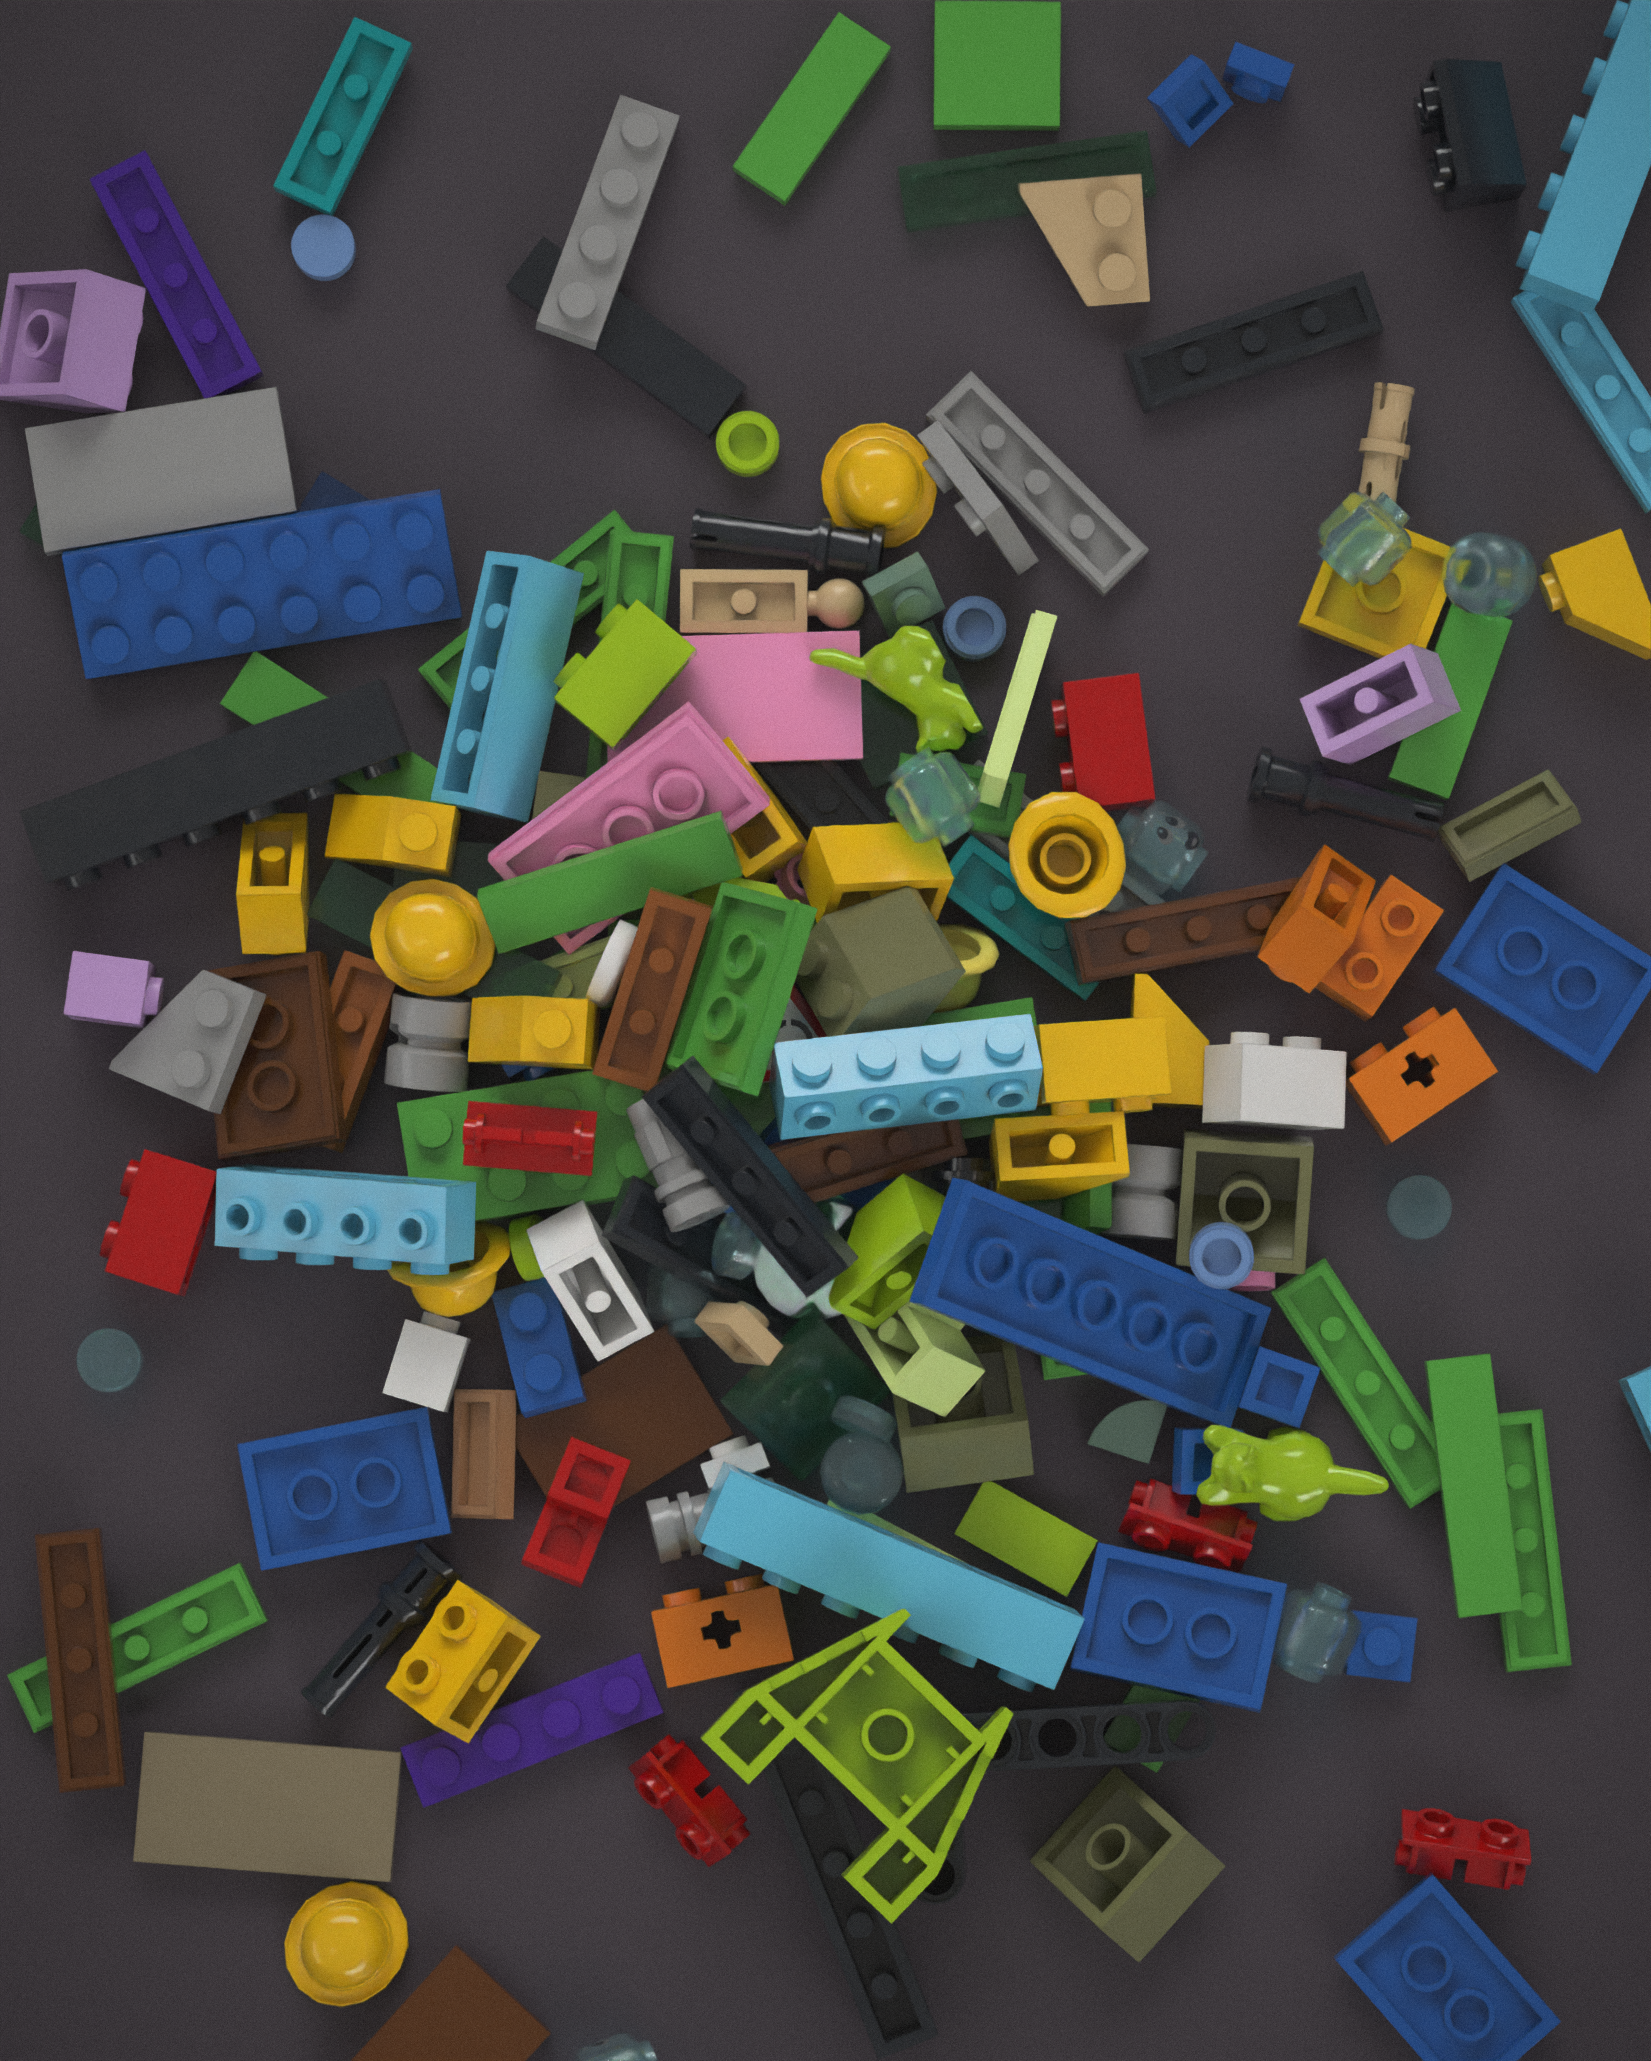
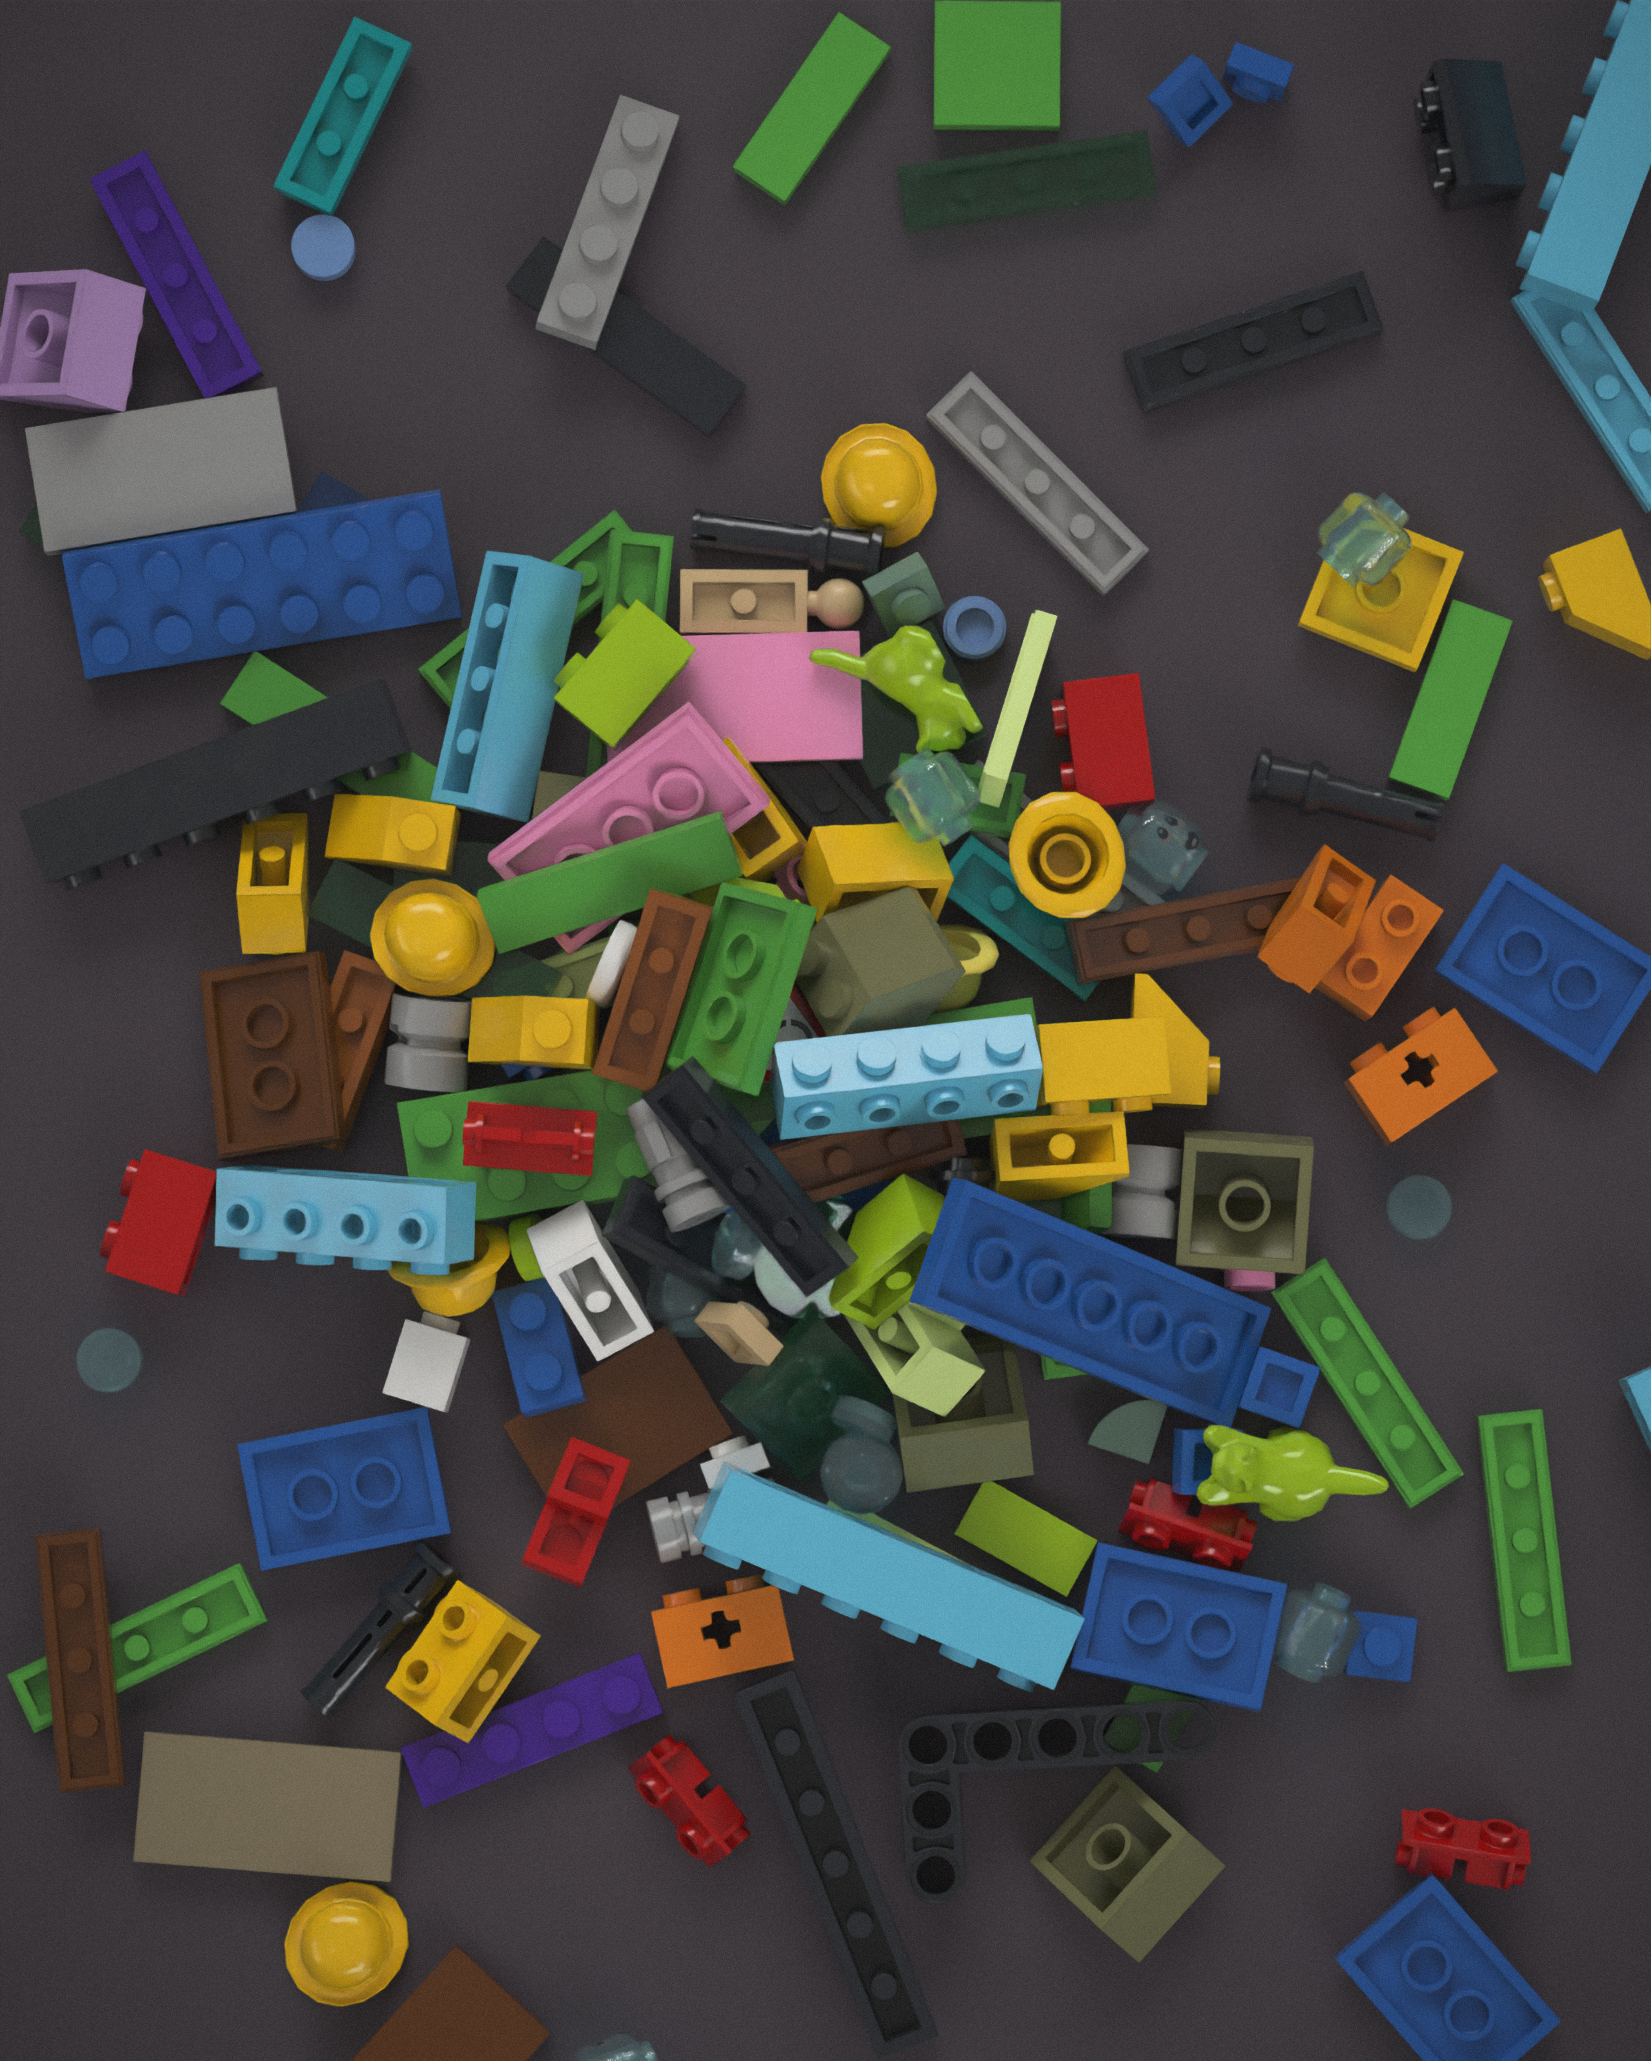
lavender brick [64,951,164,1029] -> none
light grey wing [109,970,266,1114] -> none
medium nougat tile [451,1389,516,1519] -> none
lime wedge [700,1608,1013,1924] -> none
lime tile [716,411,779,477] -> none
light grey wing [917,420,1039,576] -> none
tan wing [1018,174,1150,307] -> none
medium blue tile [1189,1222,1254,1289] -> none
white brick [1202,1032,1347,1130] -> none
lavender brick [1300,644,1461,765] -> none
tan pin [1355,382,1415,515] -> none
bright green tile [1424,1353,1523,1618] -> none
olive tile [1438,769,1581,882] -> none
clear light blue head [1441,532,1537,618] -> none

